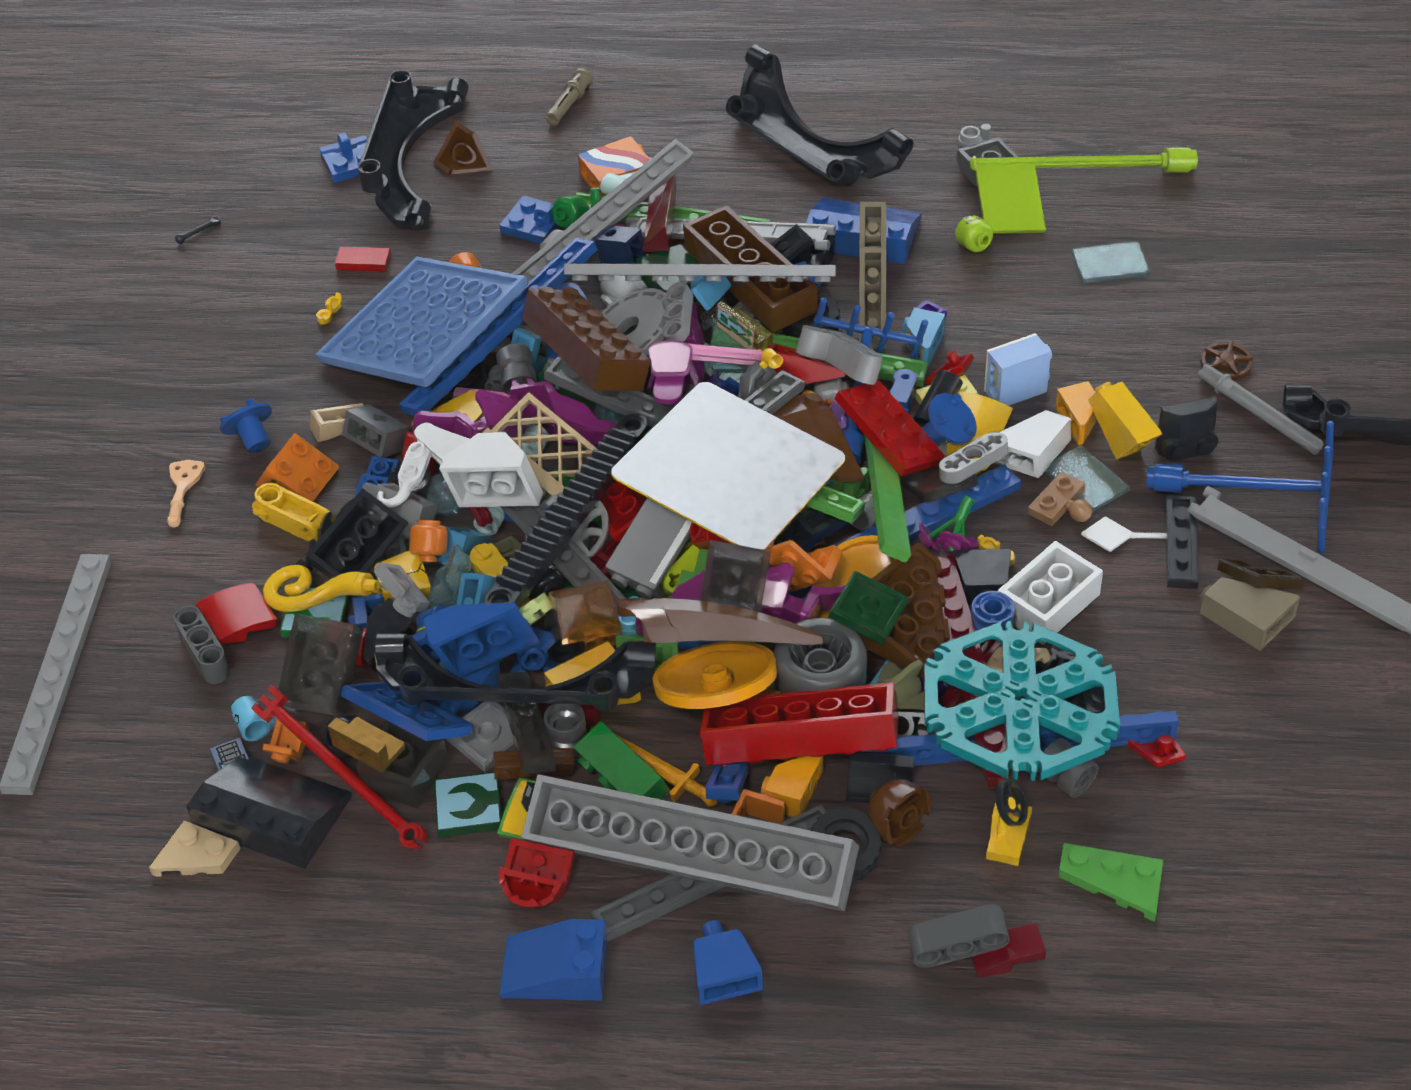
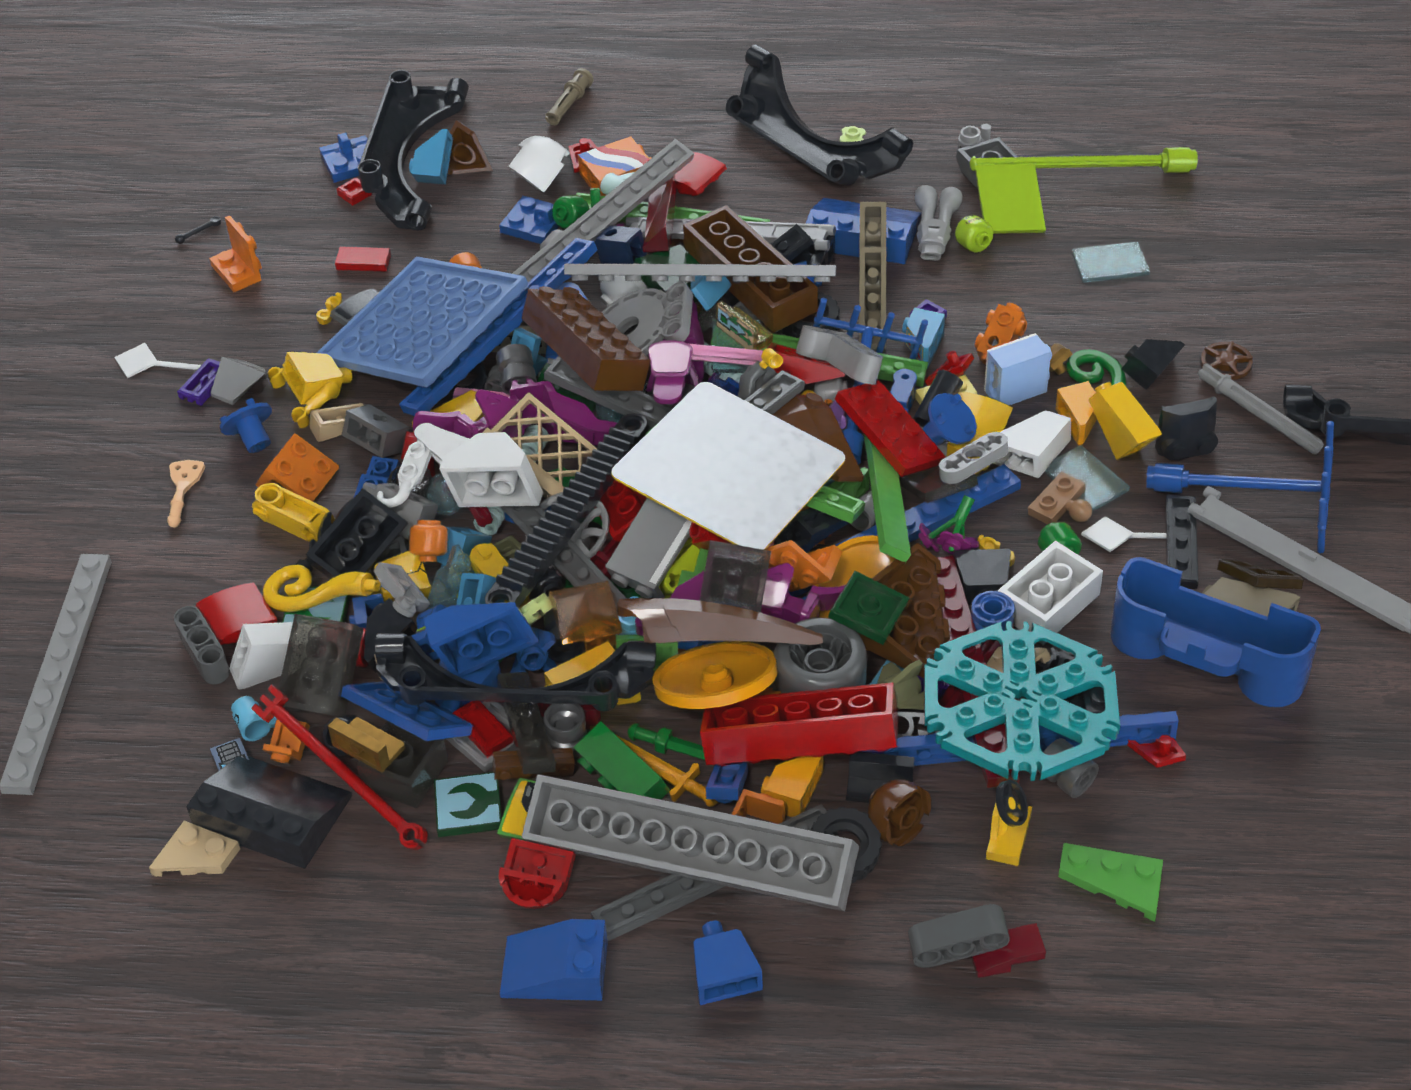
none -> white piece [114,343,201,378]
none -> dark purple tile [177,358,220,406]
none -> orange bracket [209,215,262,292]
none -> light grey slope [211,357,265,405]
none -> white slope [229,621,321,689]
none -> yellow torso [268,352,352,428]
none -> slope [330,288,379,326]
none -> red tile [336,177,372,206]
none -> dark azure slope [409,129,453,185]
none -> red tile [452,701,513,758]
none -> white brick [508,136,569,192]
none -> piece [568,138,598,173]
none -> green sword [627,723,705,760]
none -> slope [663,152,727,196]
none -> yellowish green plate [840,126,866,142]
none -> light grey piece [914,185,963,261]
none -> orange brick [975,302,1027,364]
none -> green head [1038,522,1082,555]
none -> pearl gold piece [1049,343,1072,375]
none -> green plant [1066,349,1126,386]
none -> blue piece [1110,557,1321,707]
none -> black slope [1121,339,1185,390]

